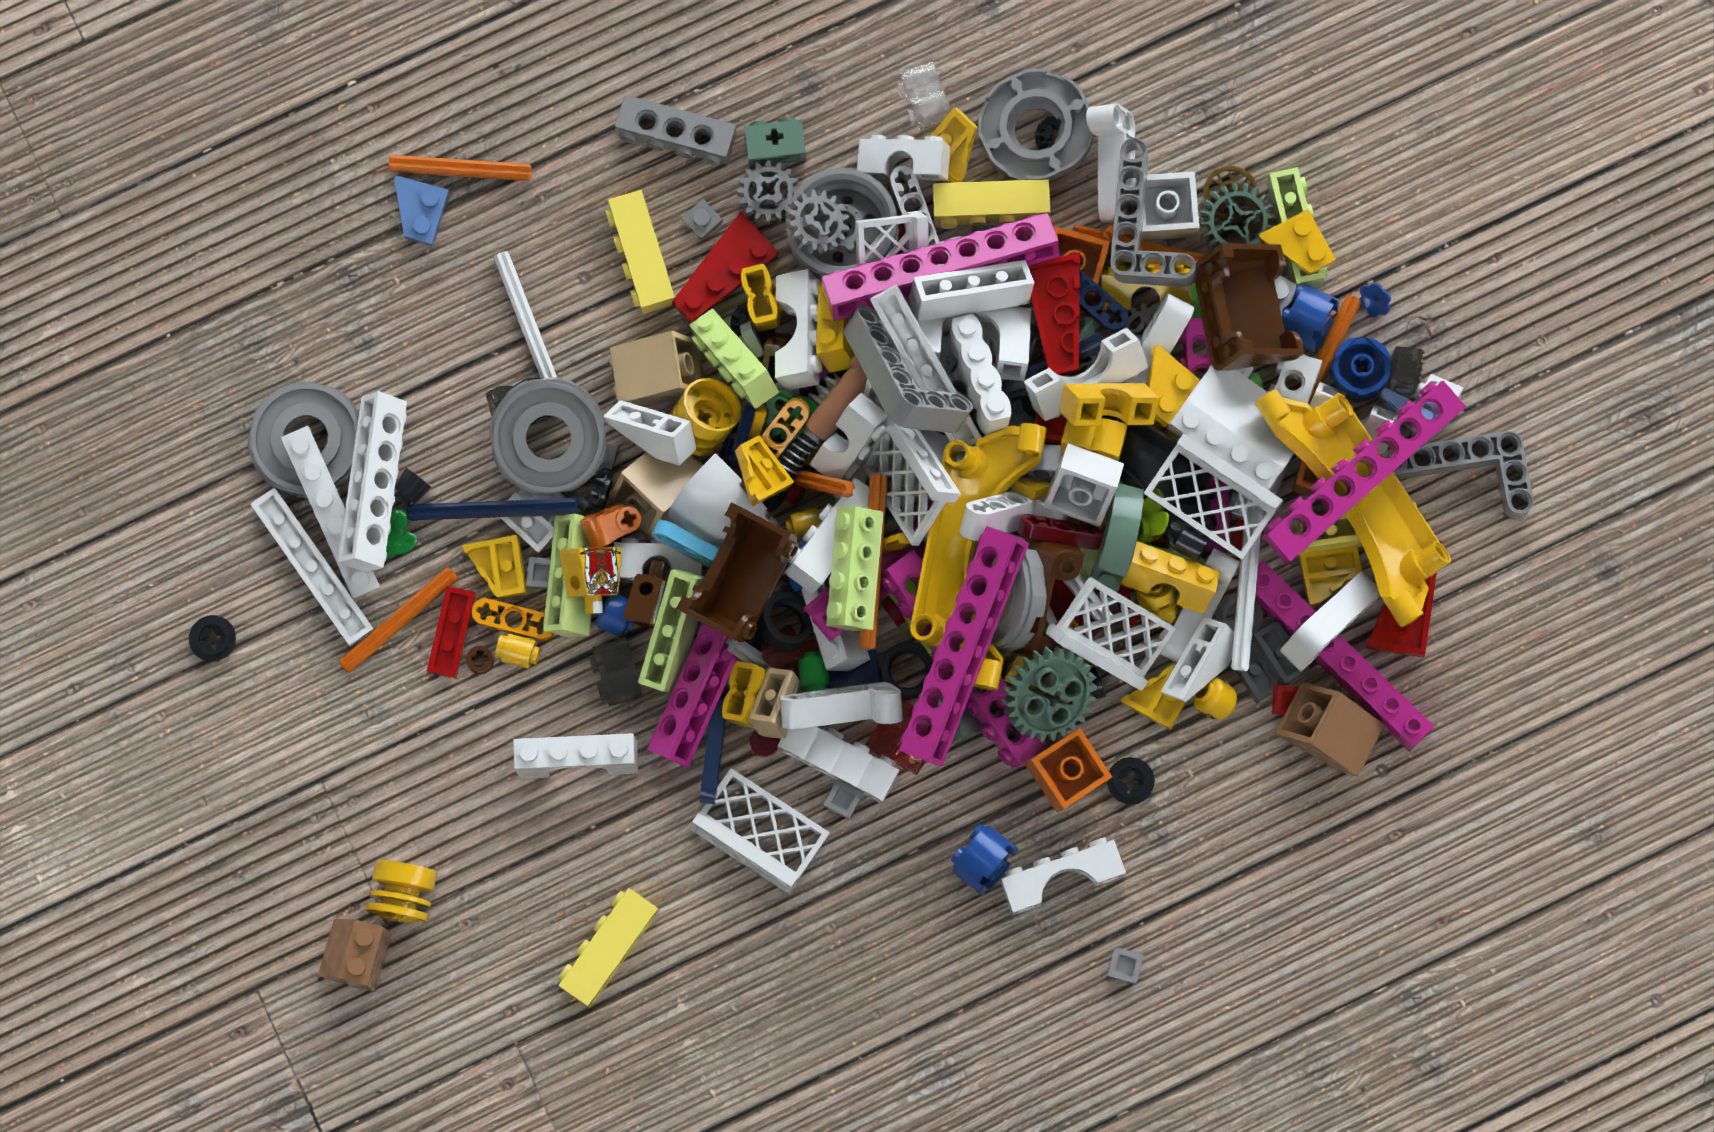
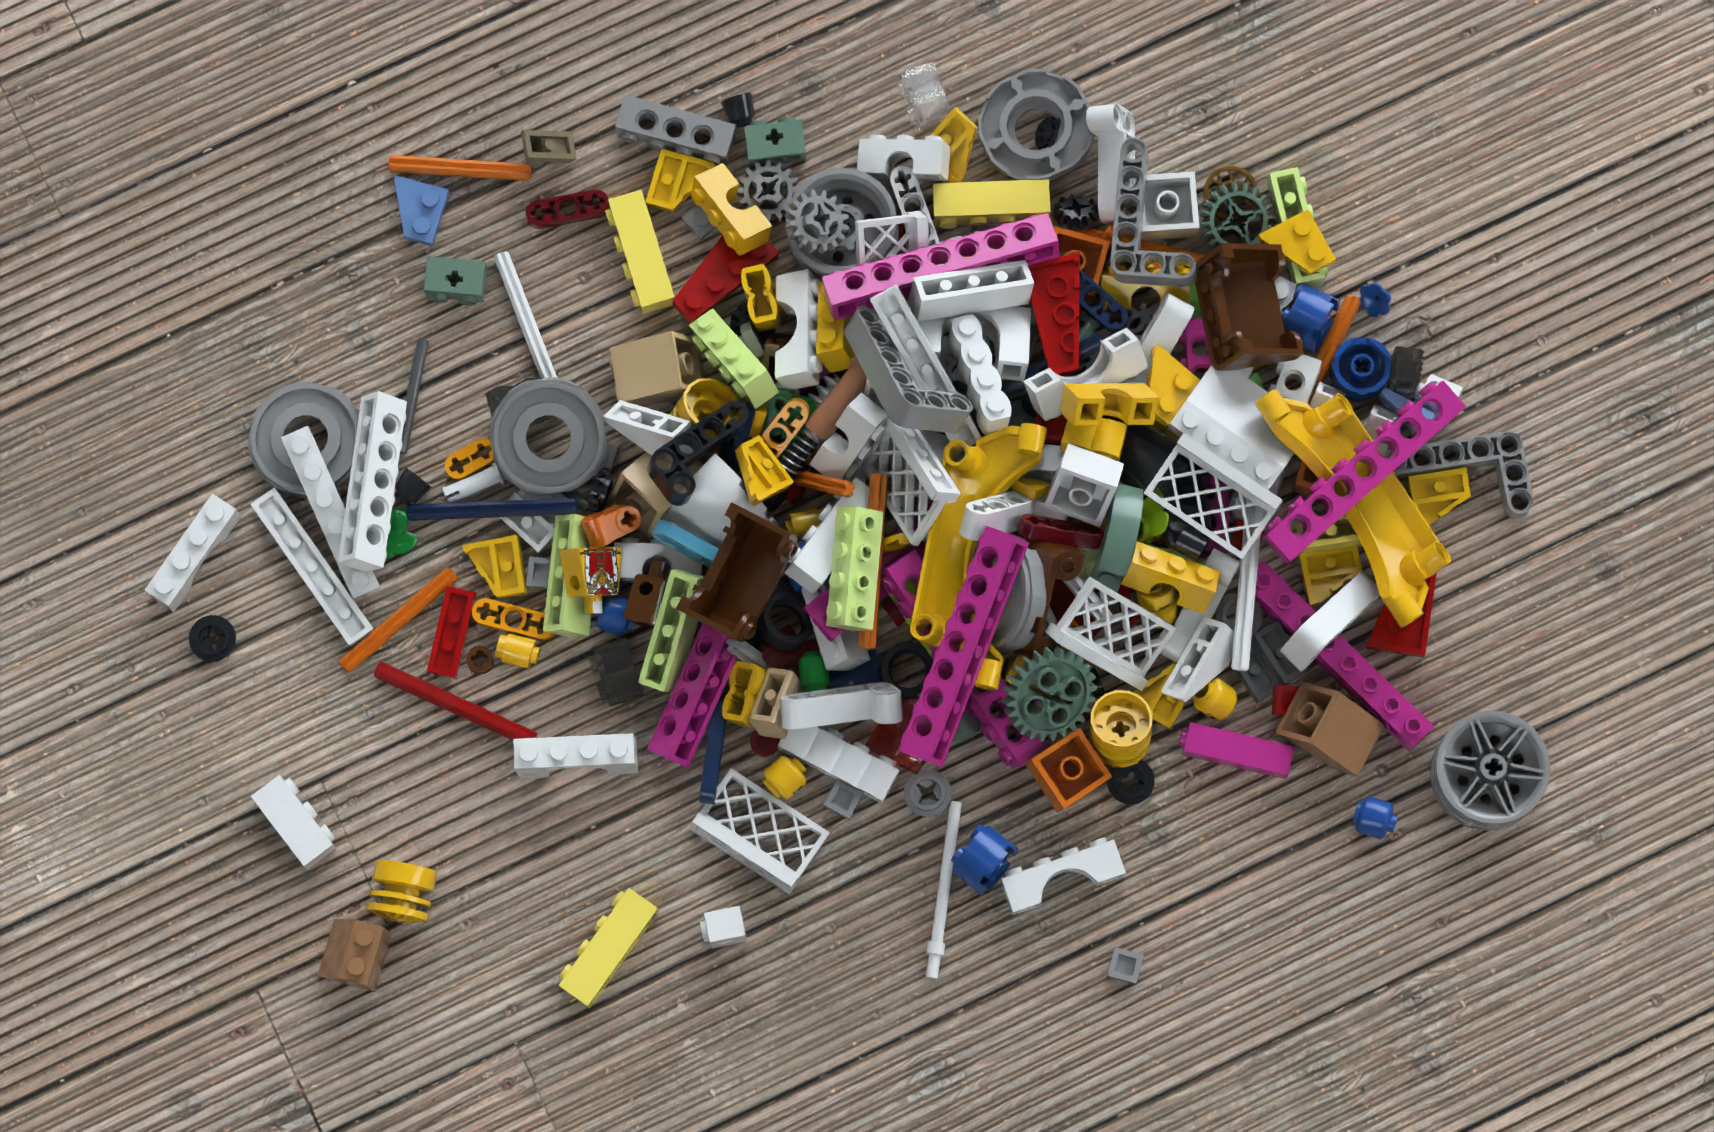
none -> white arch [145,494,241,612]
none -> white brick [251,775,336,870]
none -> red axle [374,662,537,741]
none -> dark grey bar [400,339,429,454]
none -> sand green brick [424,256,488,306]
none -> white axle [442,463,507,503]
none -> light orange beam [445,439,495,481]
none -> dark tan slope [521,130,576,168]
none -> dark red beam [526,189,610,229]
none -> yellow wing [645,148,715,213]
none -> black beam [647,401,749,506]
none -> yellow arch [690,163,772,256]
none -> white brick [700,906,747,949]
none -> black hat [721,92,755,128]
none -> yellow head [762,756,807,799]
none -> light grey gear [904,770,951,817]
none -> white bar [926,801,962,979]
none -> black gear [1053,193,1099,231]
none -> yellow wheel [1089,690,1152,768]
none -> dark pink brick [1178,722,1295,779]
none -> blue head [1352,796,1398,839]
none -> yellow wing [1407,467,1471,525]
none -> light grey wheel [1430,711,1550,831]

